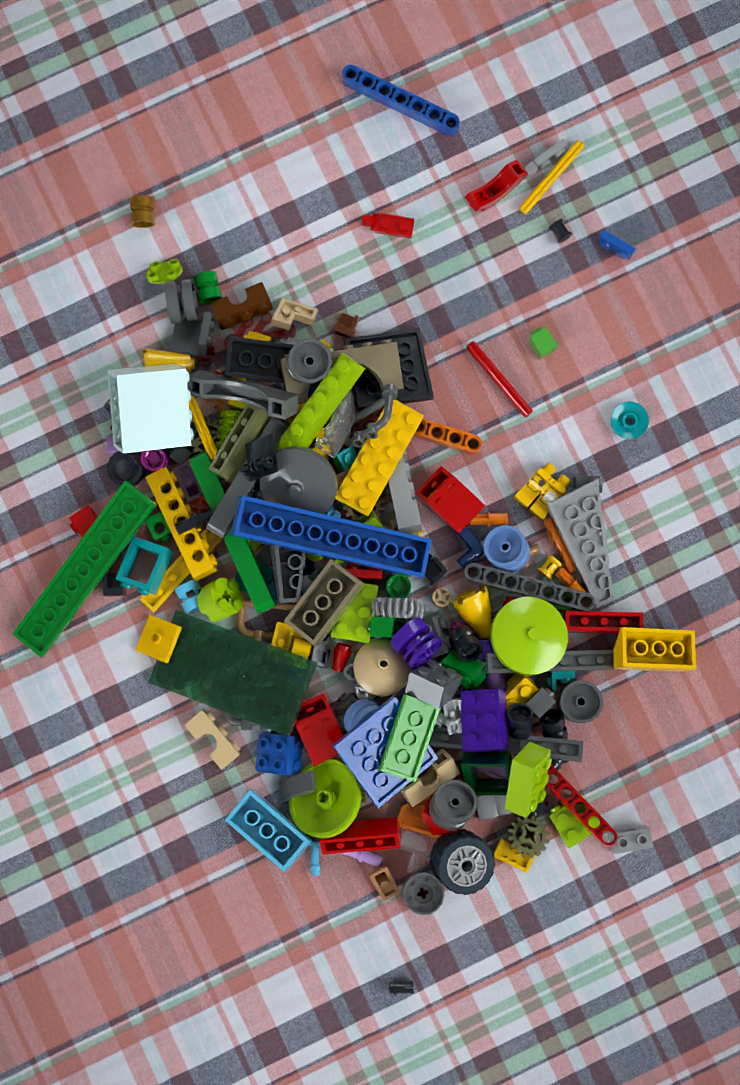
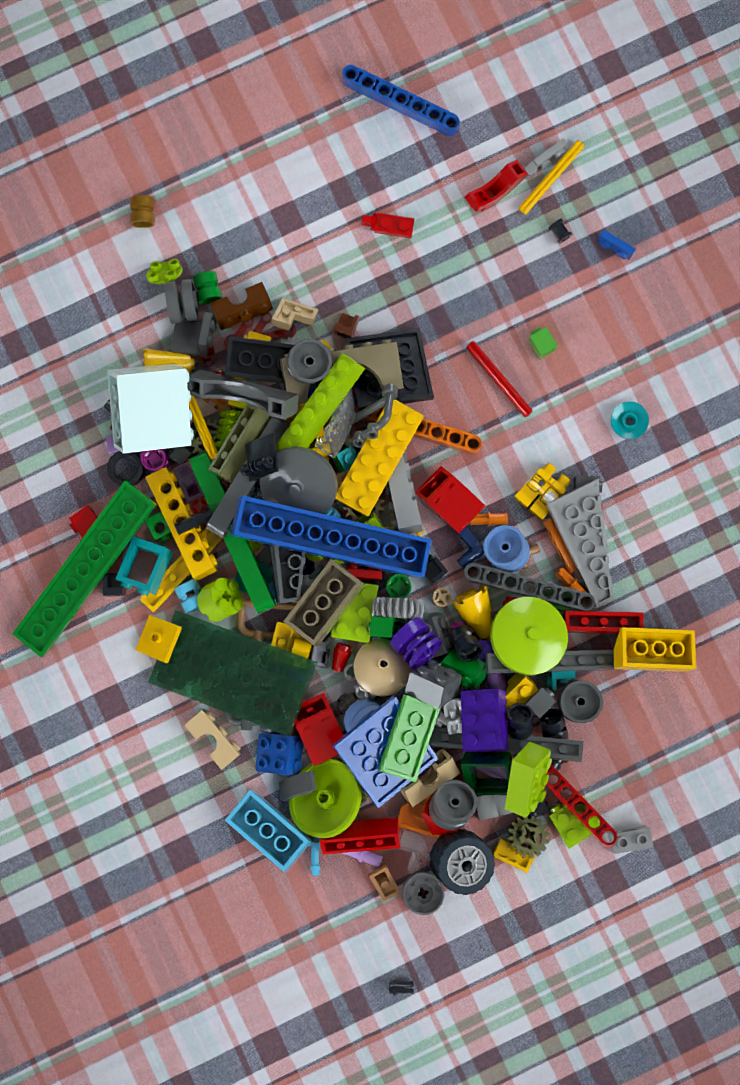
yellow bush [537,554,562,580] -> none

